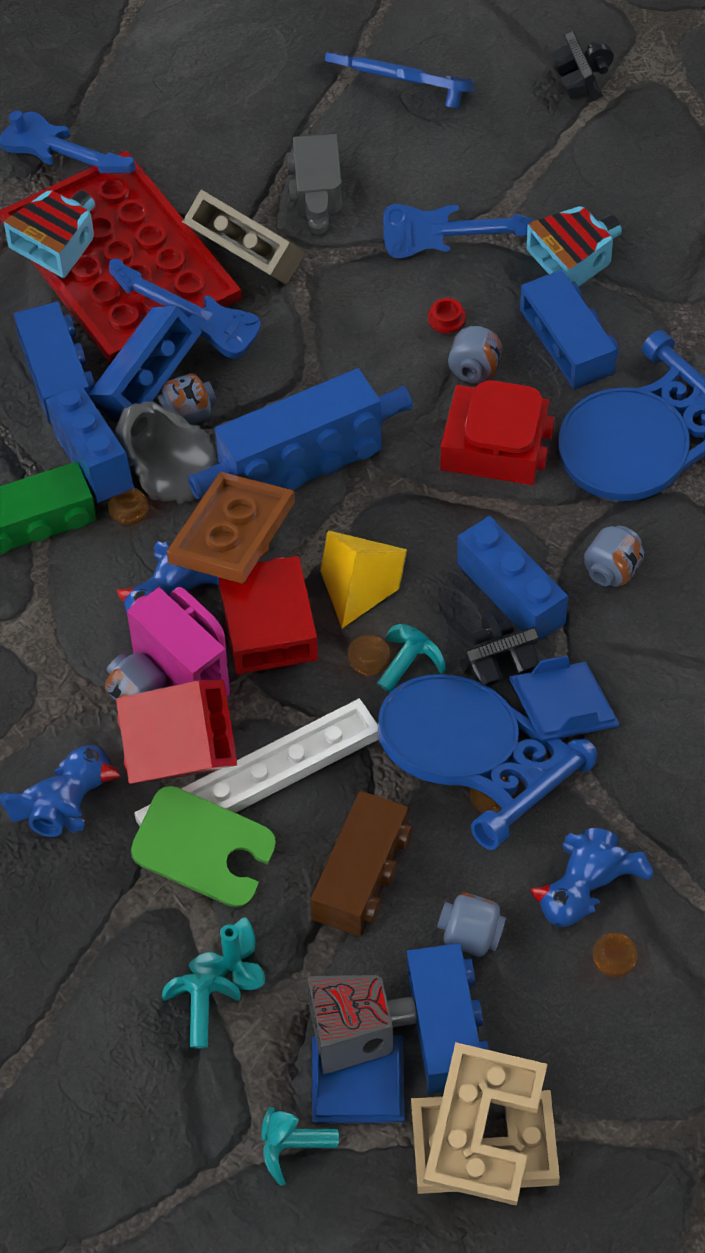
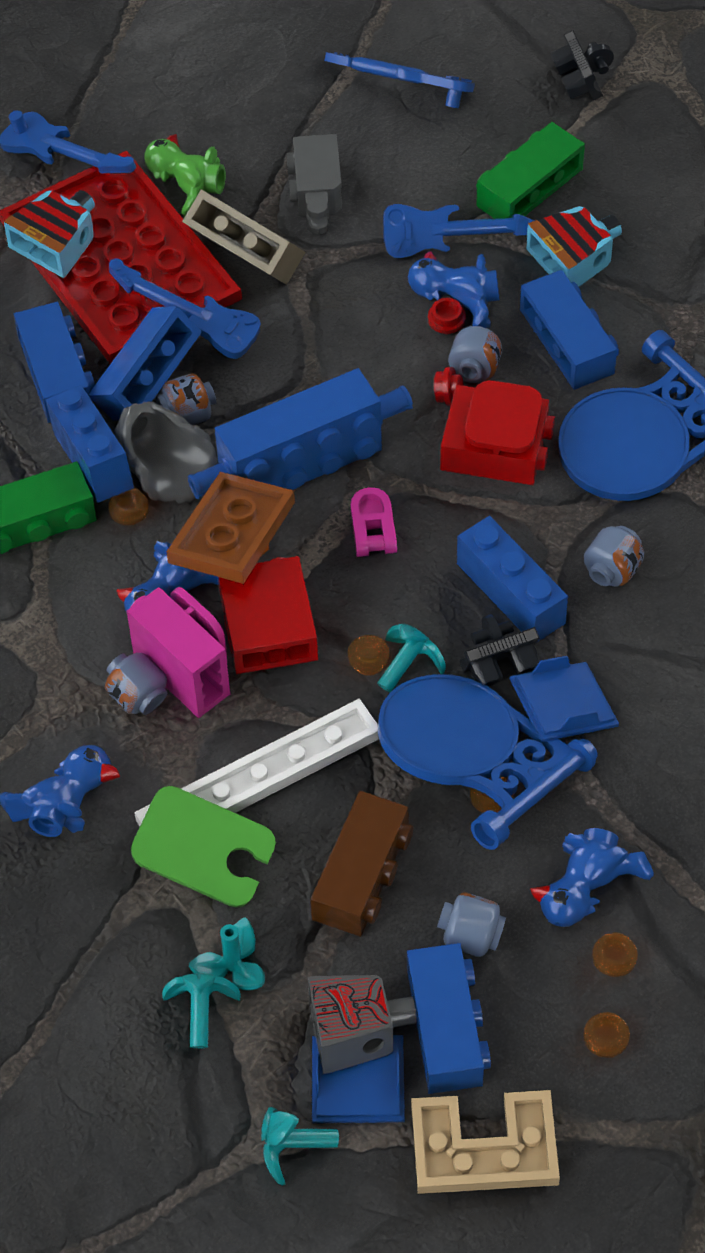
brick [116,680,237,784] -> none
yellow slope [320,531,407,629] -> none
tan plate [423,1042,547,1205] -> none
none -> bright green animal [144,134,226,217]
none -> dark pink plate [351,487,397,557]
none -> blue animal [408,251,500,329]
none -> red plate [434,367,464,406]
none -> green brick [476,122,585,219]
none -> clear orange plate [584,1012,630,1058]

